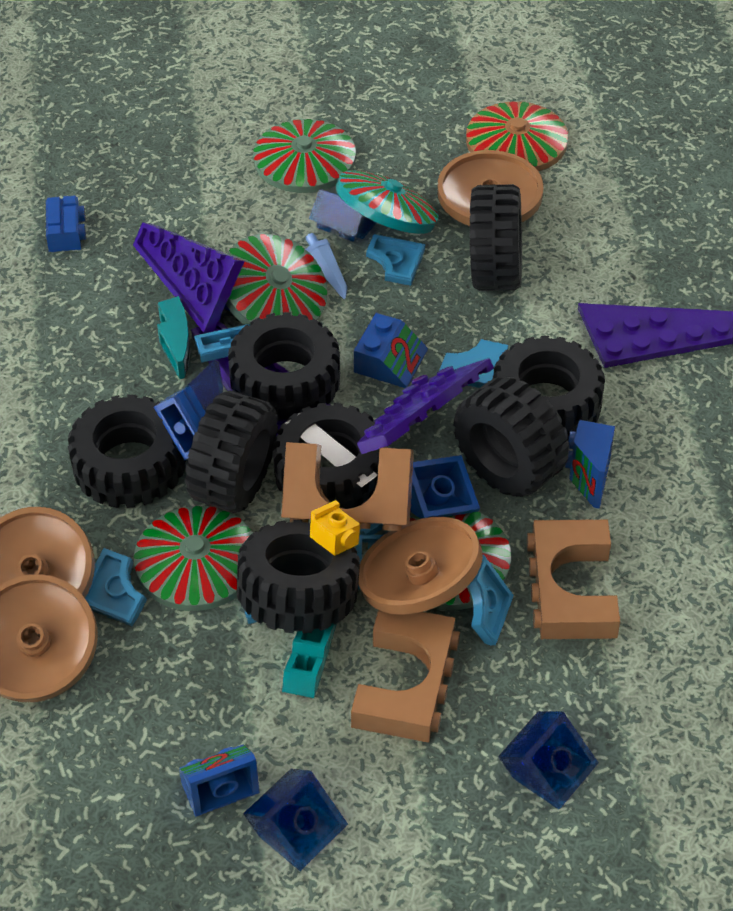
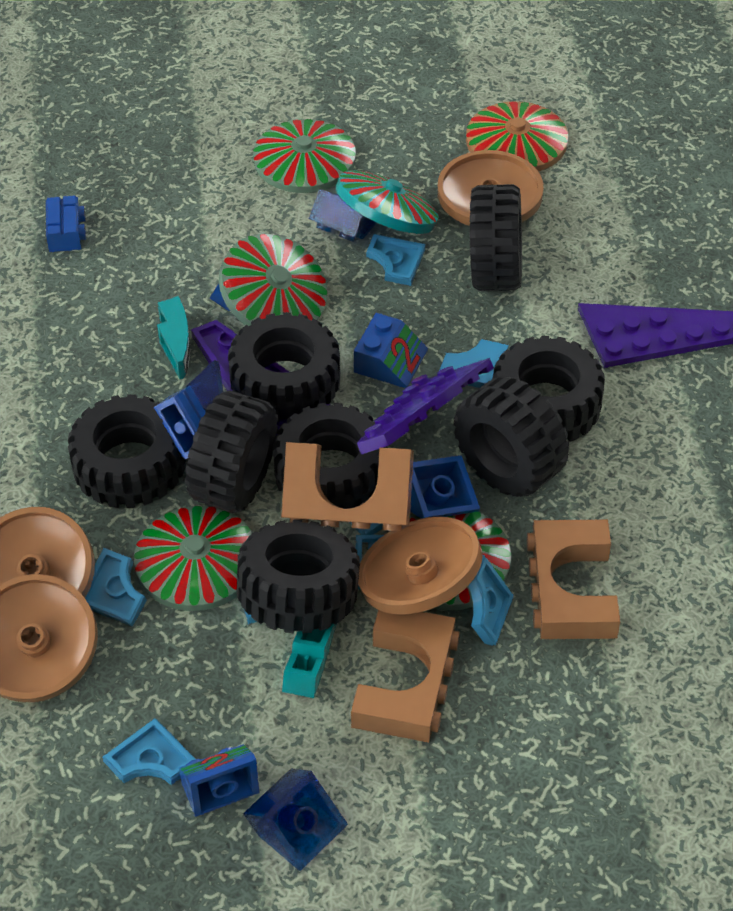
dark purple wing [133,222,245,333] -> none
dark azure tile [194,324,250,363] -> none
white sticker [286,413,378,487] -> none
light blue bar [305,233,347,299] -> none
yellow brick [310,500,360,556] -> none
clear blue slope [498,711,599,809] -> none
blue slope [565,420,615,509] -> none
none -> dark azure tile [102,718,195,785]

